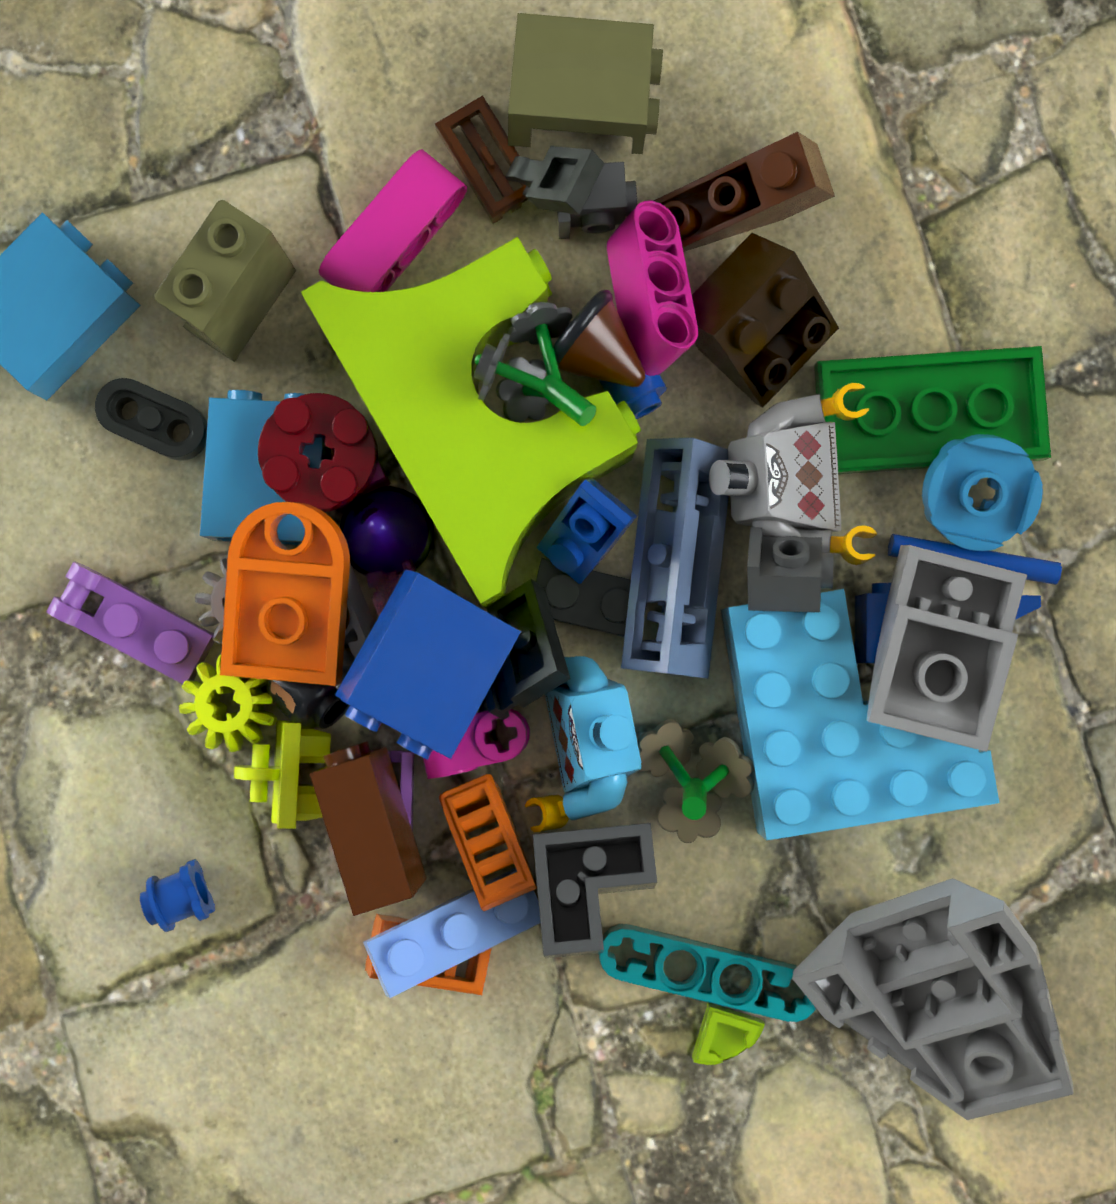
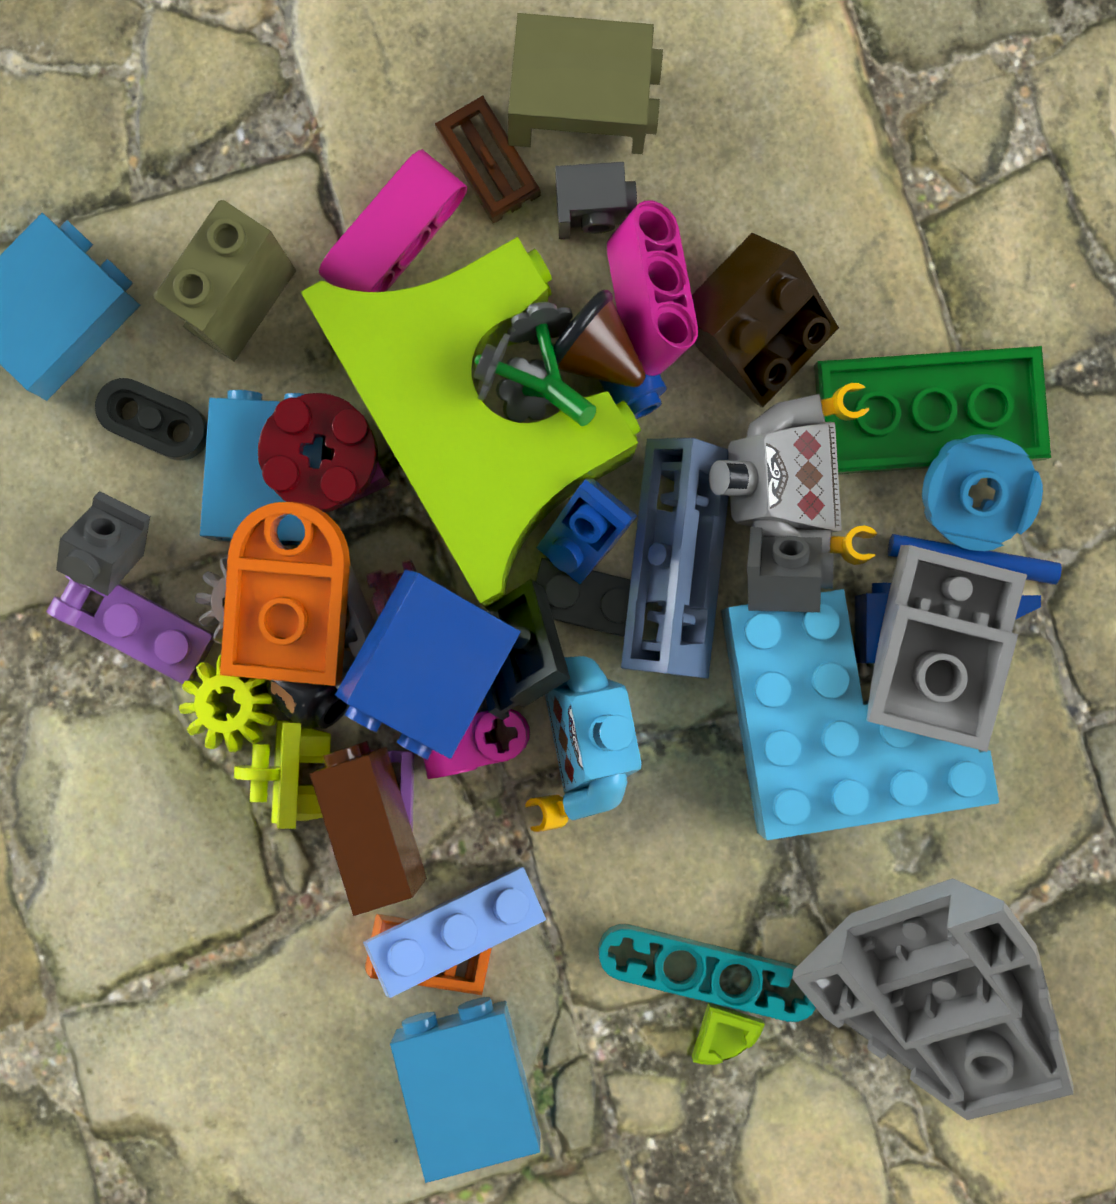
blue brick [140,859,215,932] -> none
dark purple hat [339,486,434,581] -> none
orange slope [439,774,537,911] -> none
pearl dark grey plate [505,146,605,215] -> none
dark grey brick [532,823,657,959] -> none
dark tan plant [638,719,754,843] -> none
reddish brown slope [654,131,835,252] -> none
none -> dark grey brick [56,491,151,596]
none -> dark azure brick [390,997,541,1183]

